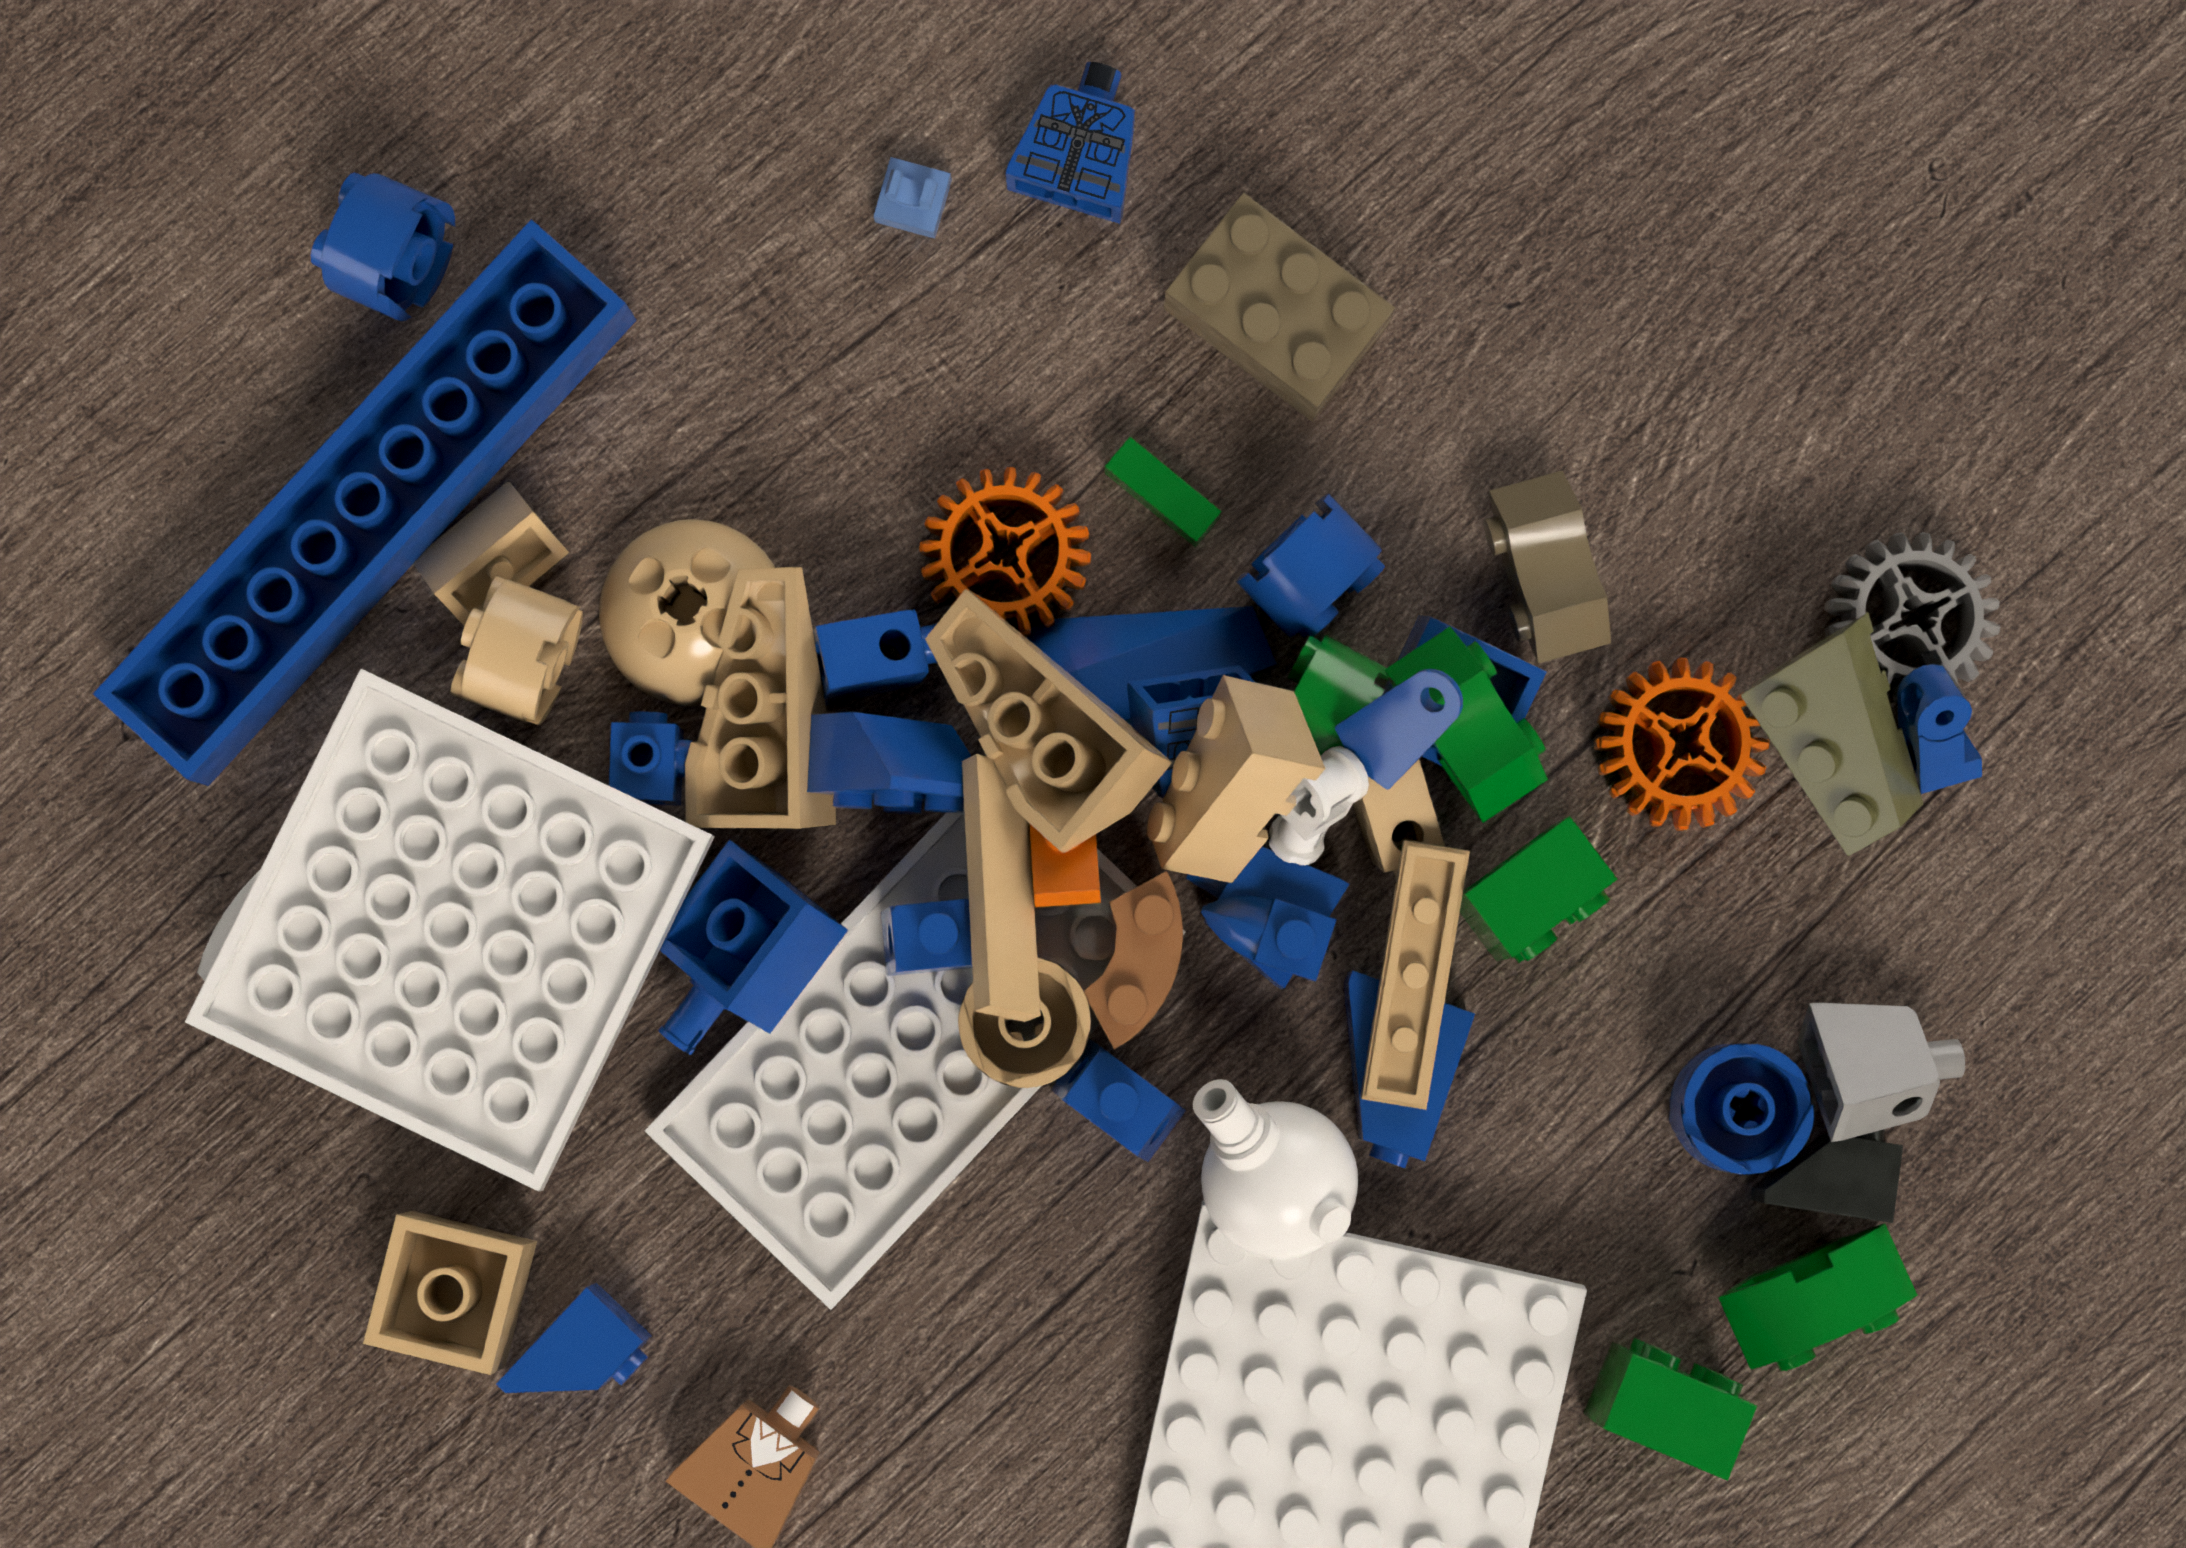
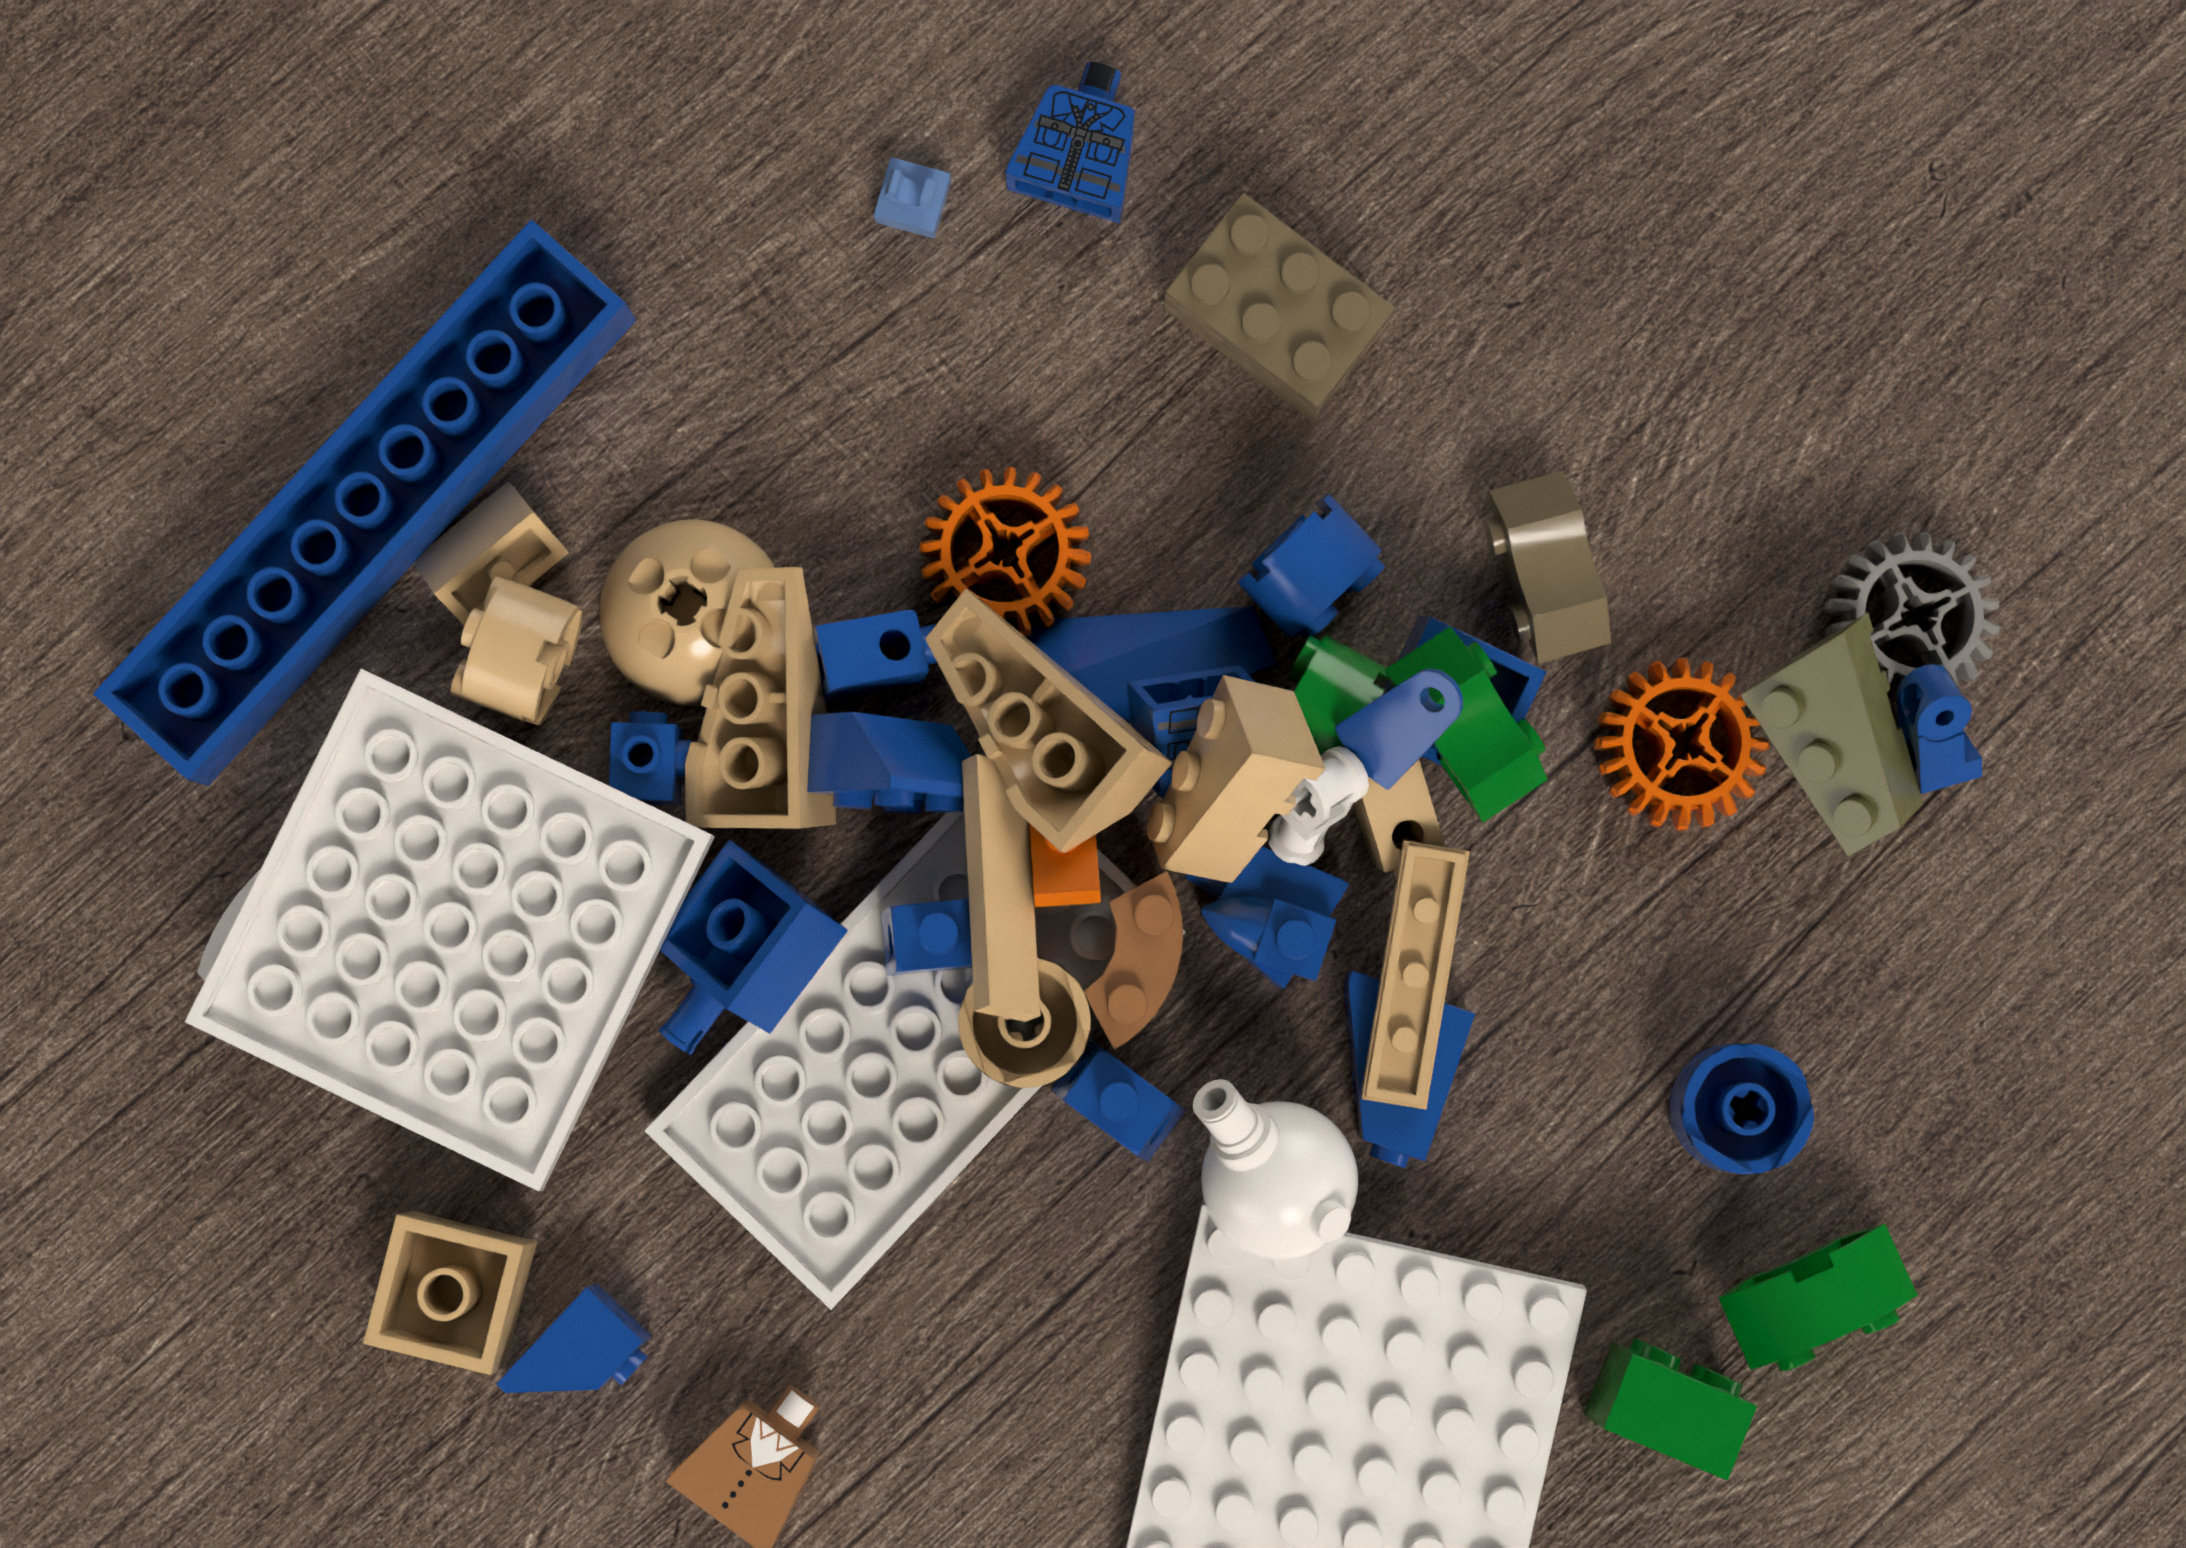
blue brick [311,172,455,321] -> none
green piece [1105,437,1222,548] -> none
green brick [1460,816,1618,963] -> none
pearl dark grey slope [1751,1129,1903,1223] -> none
light grey torso [1797,1003,1965,1142] -> none

